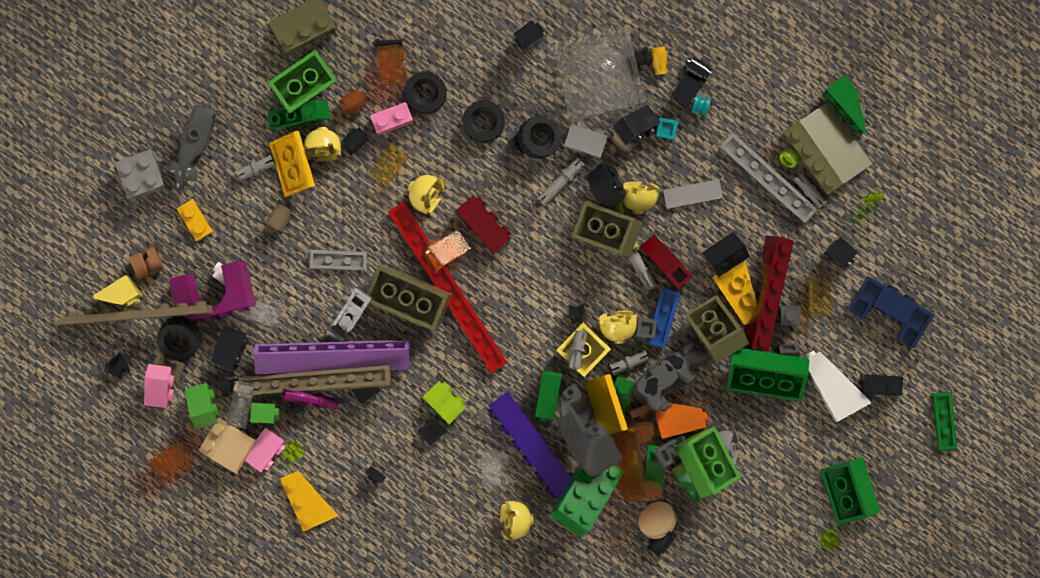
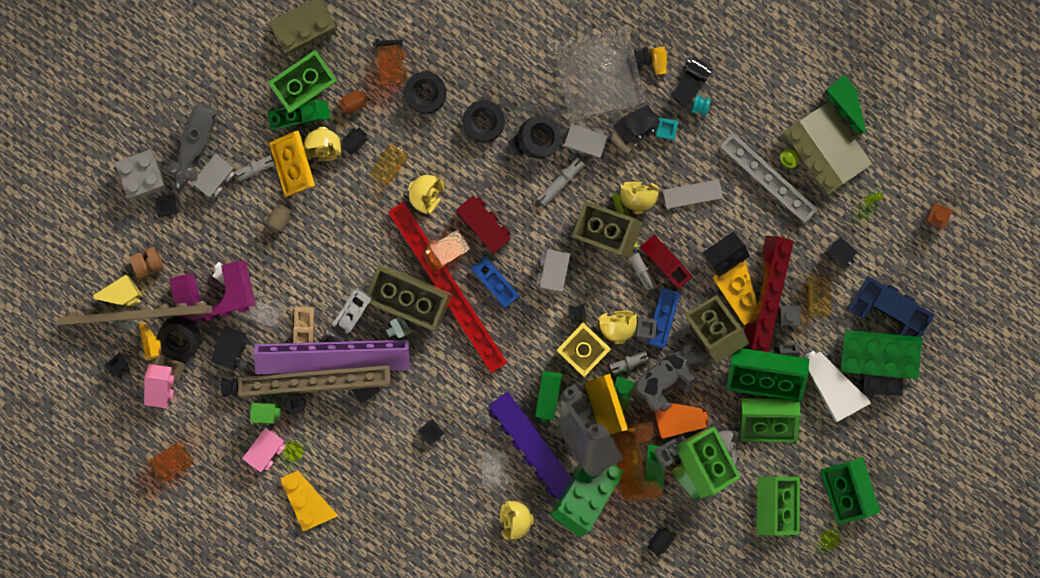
yellow plate [177,199,213,242] -> none
bright green brick [185,383,219,430] -> none
tan slope [198,417,257,474] -> none
clear brick [227,381,255,429] -> none
magenta pin [281,388,339,410] -> none
light grey tile [309,250,368,271] -> none
black plate [366,466,386,484] -> none
bright pink brick [370,102,413,136] -> none
lime brick [423,381,466,424] -> none
black brick [513,20,544,54] -> none
light grey axle [568,330,587,370] -> none
black brick [586,163,626,210] -> none
medium nougat plate [629,405,650,420] -> none
tan tile [639,501,676,539] -> none
light grey pin [793,173,827,210] -> none
green tile [932,392,957,451] -> none
none -> yellow wing [139,322,161,361]
none -> black tile [155,195,178,218]
none -> light grey brick [192,153,235,199]
none -> tan slope [293,307,314,343]
none -> light aqua tile [386,317,411,339]
none -> blue plate [471,255,520,308]
none -> light grey brick [537,249,570,293]
none -> bright green slope [740,398,801,442]
none -> bright green slope [757,477,800,536]
none -> green brick [841,330,922,380]
none -> dark orange brick [924,203,953,229]

